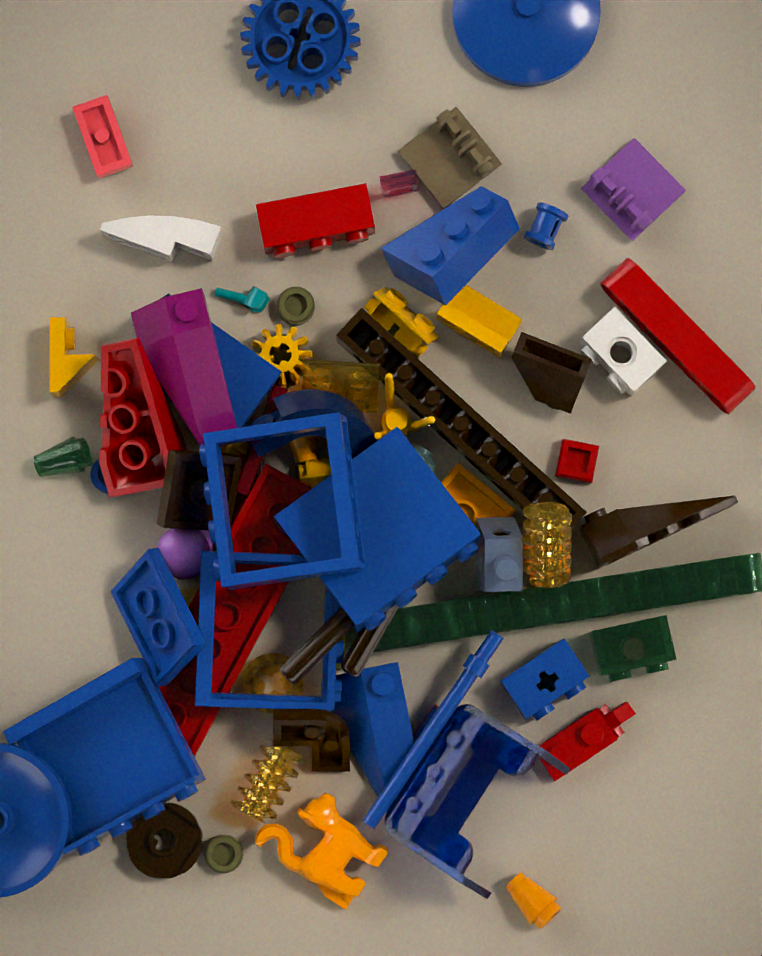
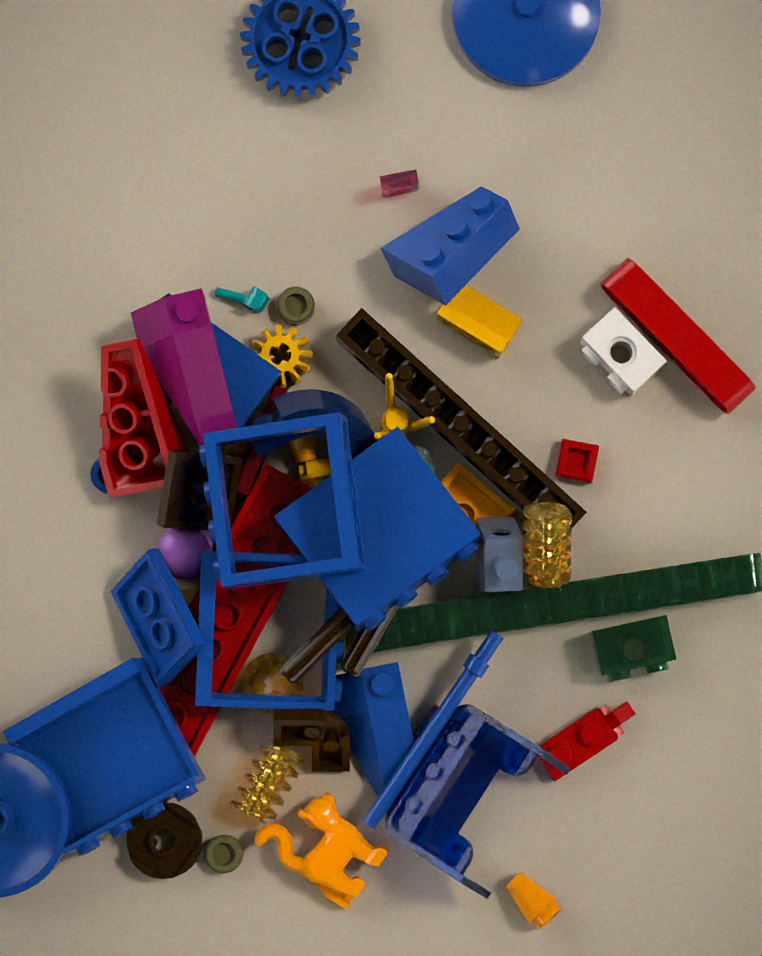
clear green cone [34,436,93,477] -> none
yellow slope [50,317,99,397] -> none
coral plate [72,95,133,179] -> none
white slope [100,215,223,262] -> none
red brick [256,183,375,258] -> none
clear yellow hinge [302,359,379,413] -> none
yellow hinge [364,286,440,358] -> none
dark tan hinge [398,107,502,209] -> none
blue brick [500,639,590,721] -> none
dark brown slope [511,332,592,414] -> none
blue bush [524,202,569,250] -> none
dark brown wedge [579,495,738,569] -> none
medium lavender hinge [581,138,686,242] -> none

